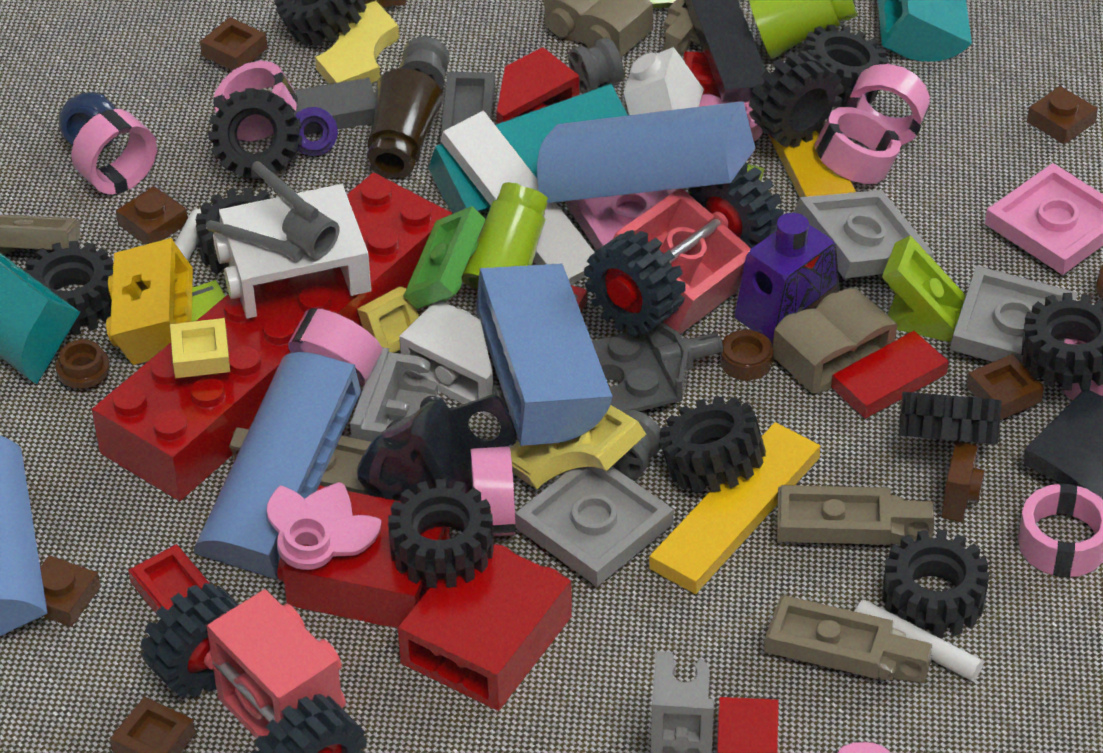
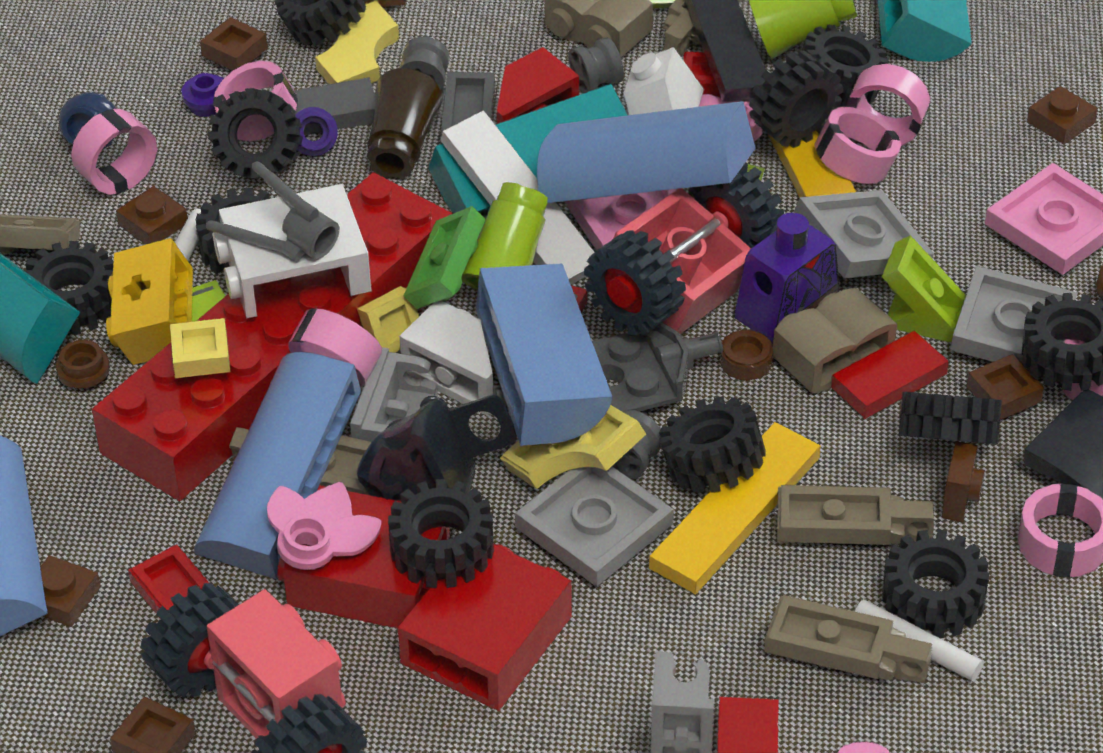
bright pink piece [470,446,516,536] -> none
none -> dark purple plate [181,73,224,117]

